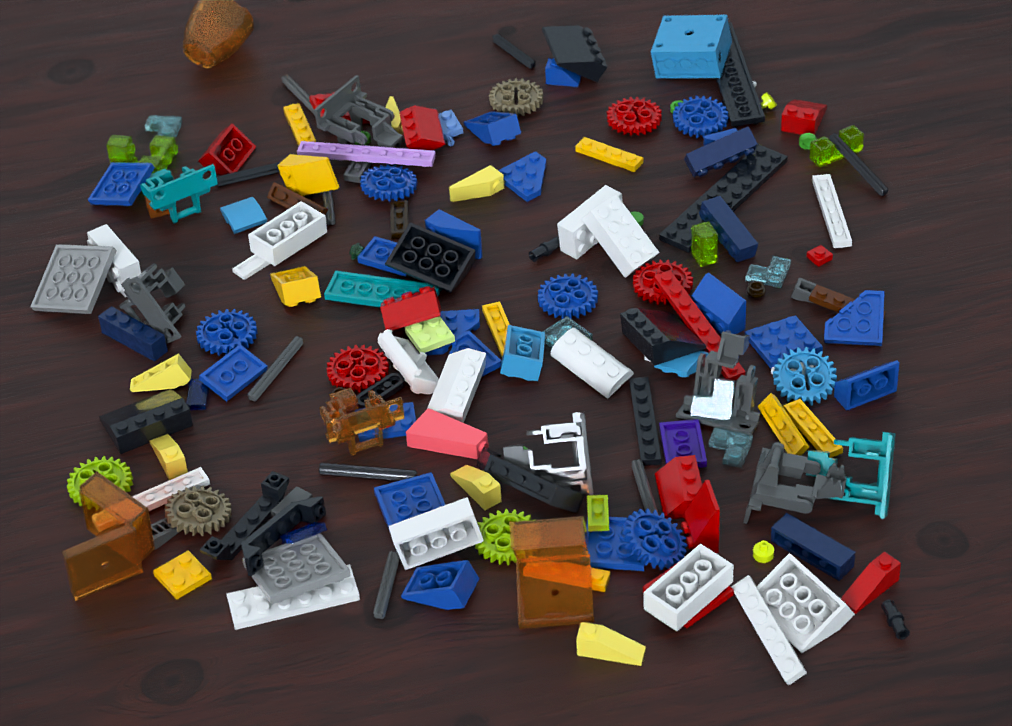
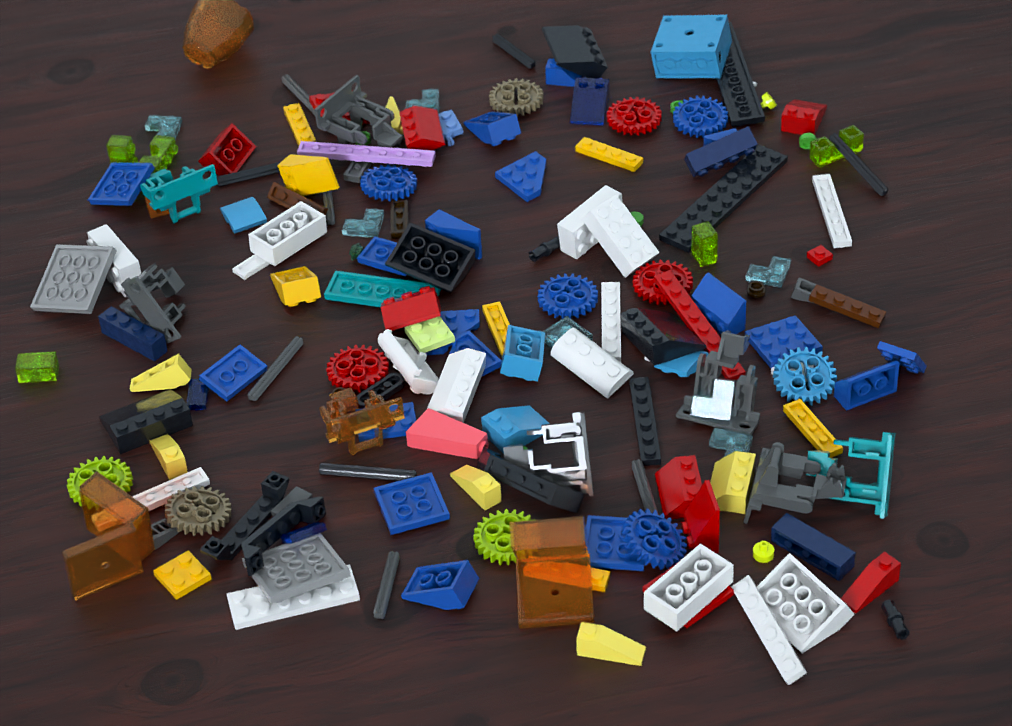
blue gear [196,309,258,356] -> none
white brick [389,497,484,570] -> none
light yellow slope [449,165,504,202] -> none
lime plate [587,495,609,531] -> none
dark purple plate [659,419,707,468] -> none
dark blue brick [699,196,758,262] -> none
yellow plate [758,393,809,456] -> none
blue plate [824,290,884,346] -> none
none -> clear neon green brick [15,352,59,383]
none -> clear light blue plate [342,209,384,237]
none -> clear light blue plate [406,89,440,114]
none -> dark azure slope [481,405,550,454]
none -> clear blue slope [570,77,610,125]
none -> white plate [601,282,621,362]
none -> light yellow slope [710,451,756,514]
none -> blue plate [877,341,927,374]

